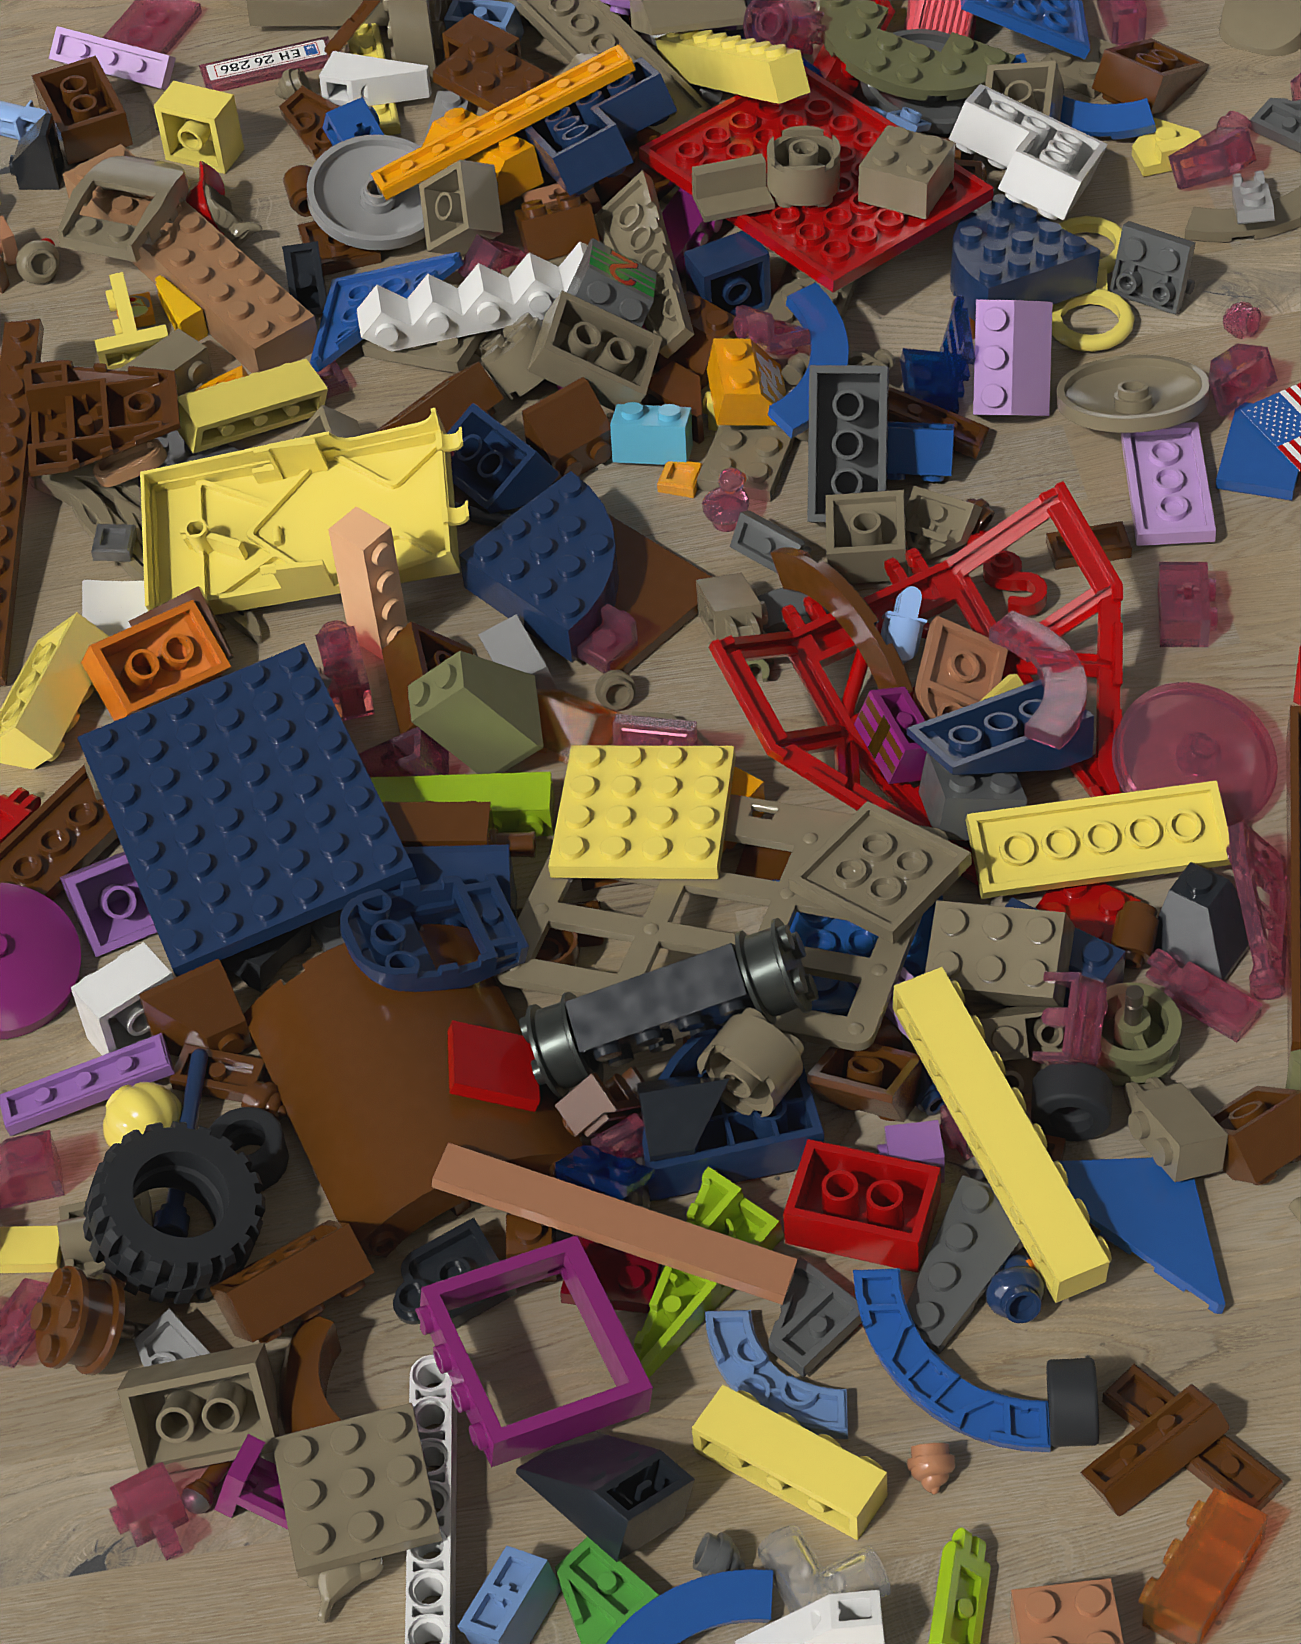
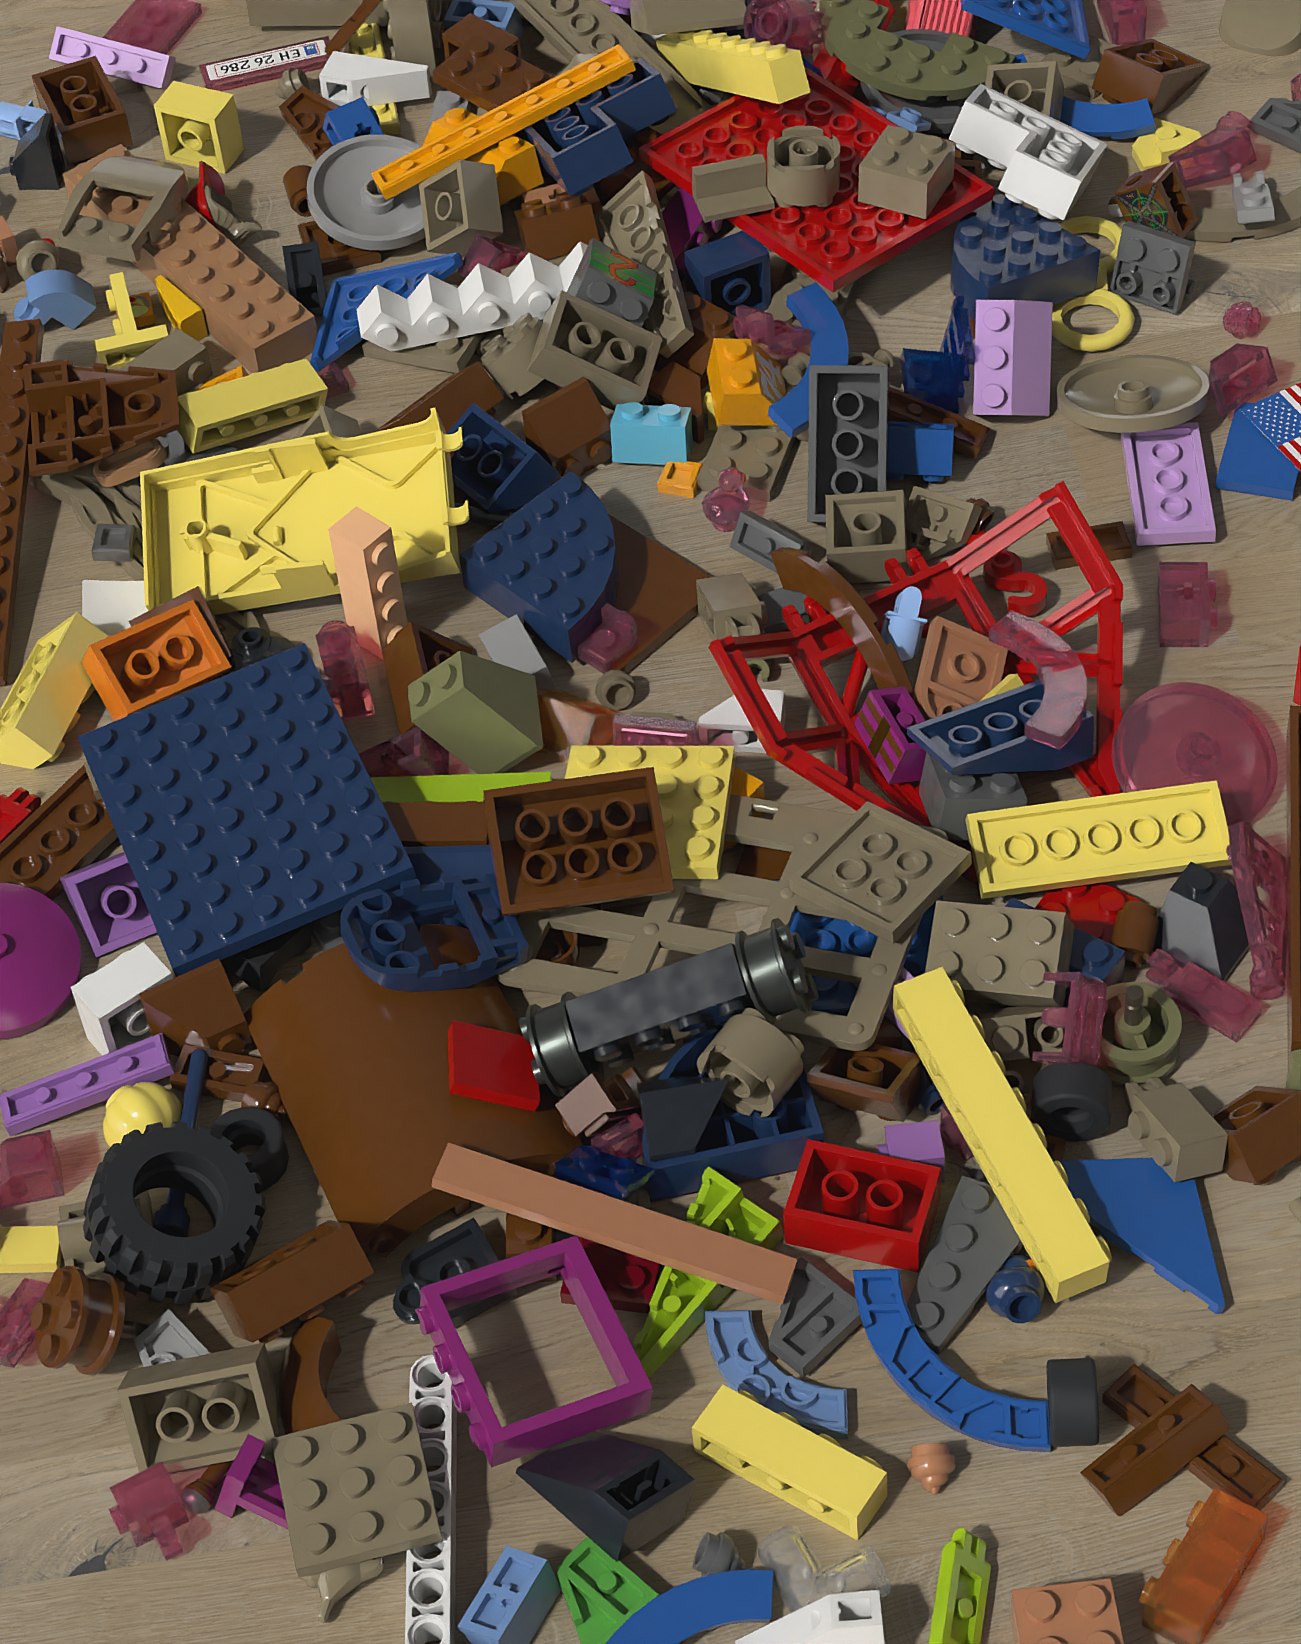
none -> medium blue brick [13,269,97,330]
none -> black plate [223,627,296,676]
none -> reddish brown slope [483,767,674,917]
none -> white slope [698,689,786,753]
none -> reddish brown torso [1108,162,1199,238]

